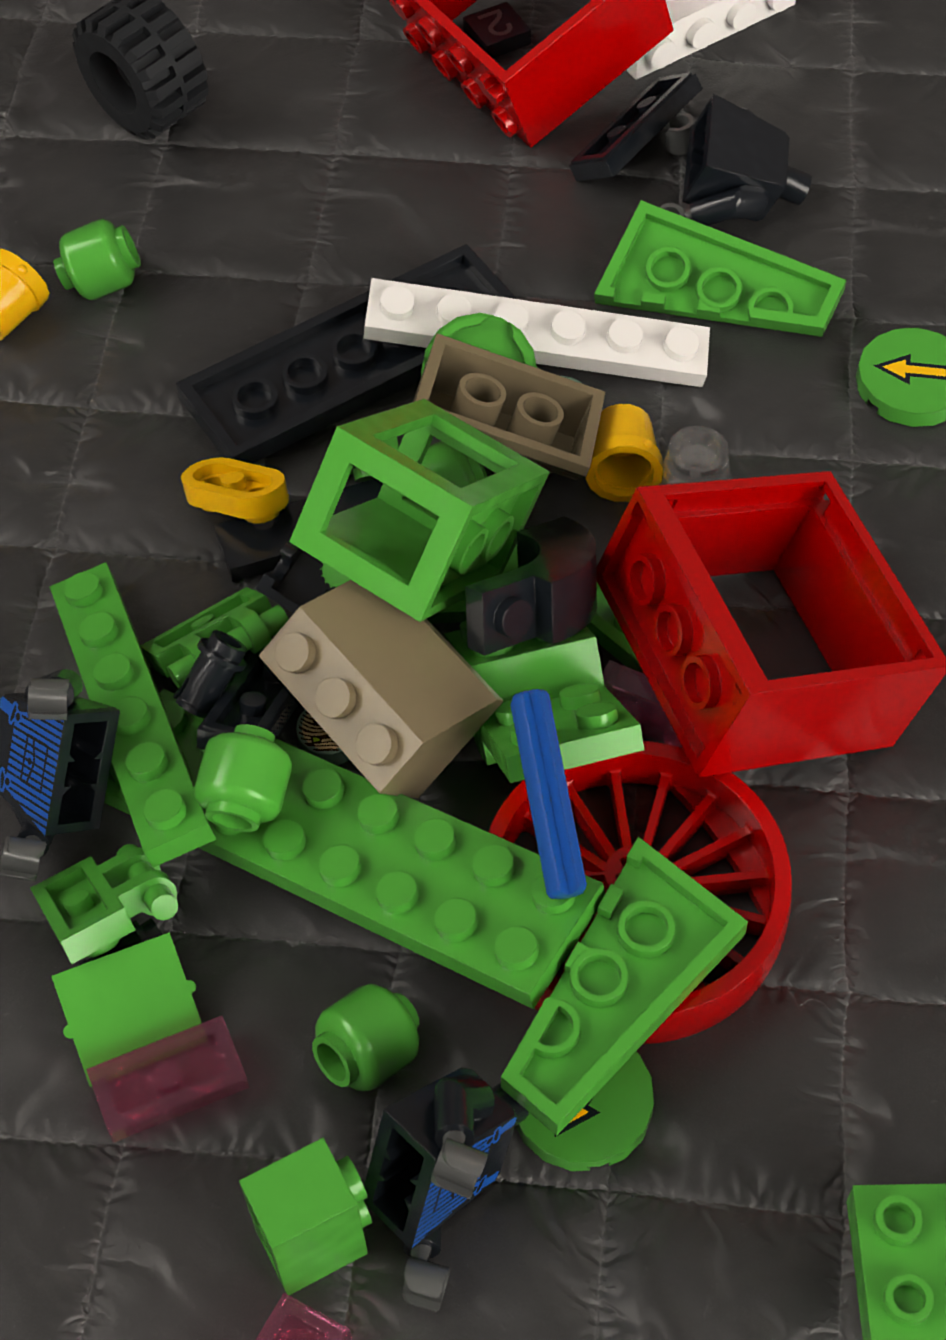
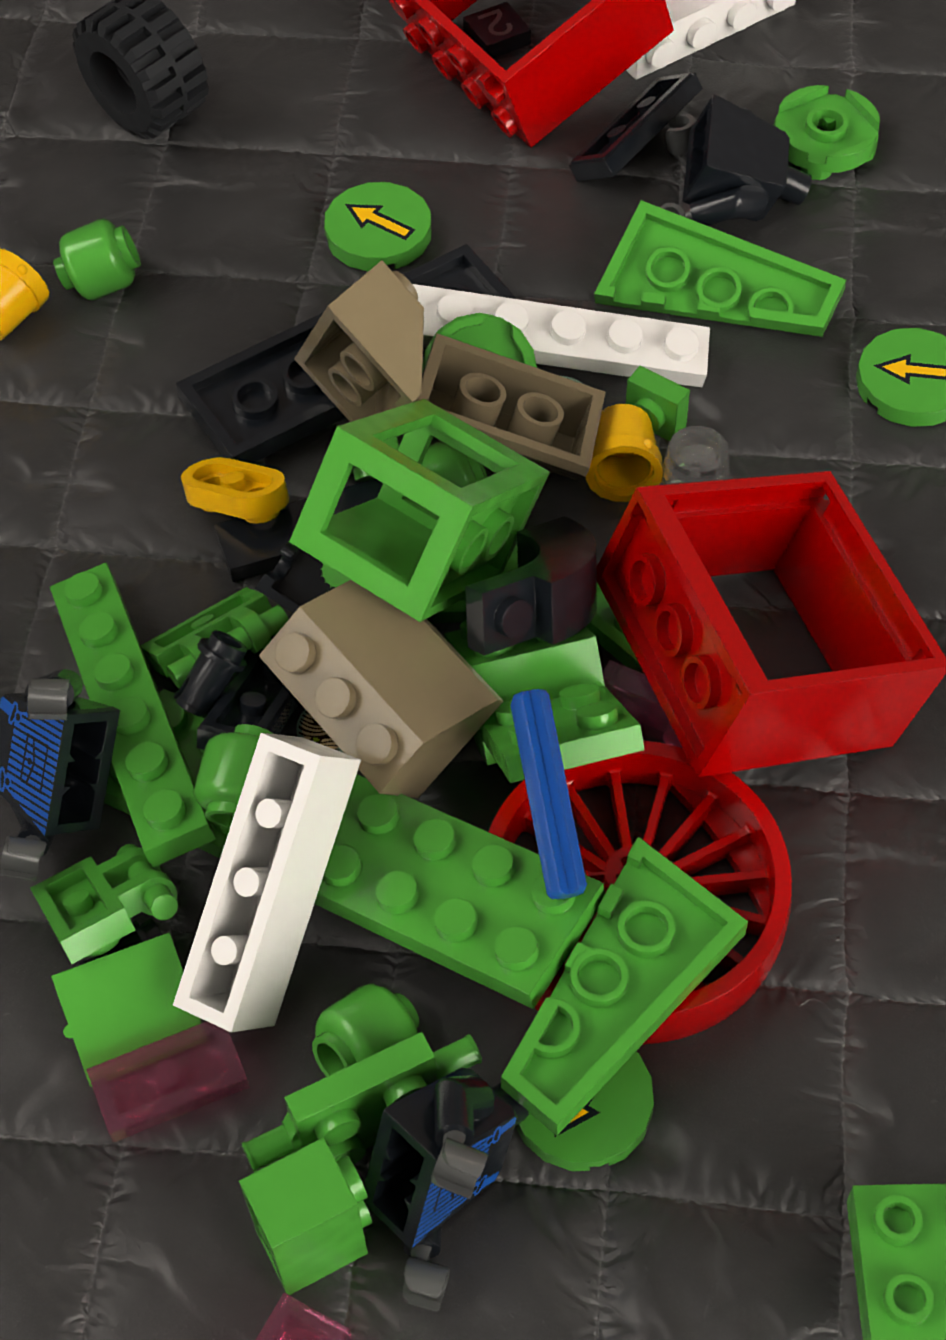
none -> white brick [173,733,361,1033]
none -> bright green plate [241,1032,482,1172]
none -> dark tan slope [294,260,424,422]
none -> bright green tile [324,182,431,272]
none -> bright green plate [626,365,690,443]
none -> bright green plate [774,85,880,180]

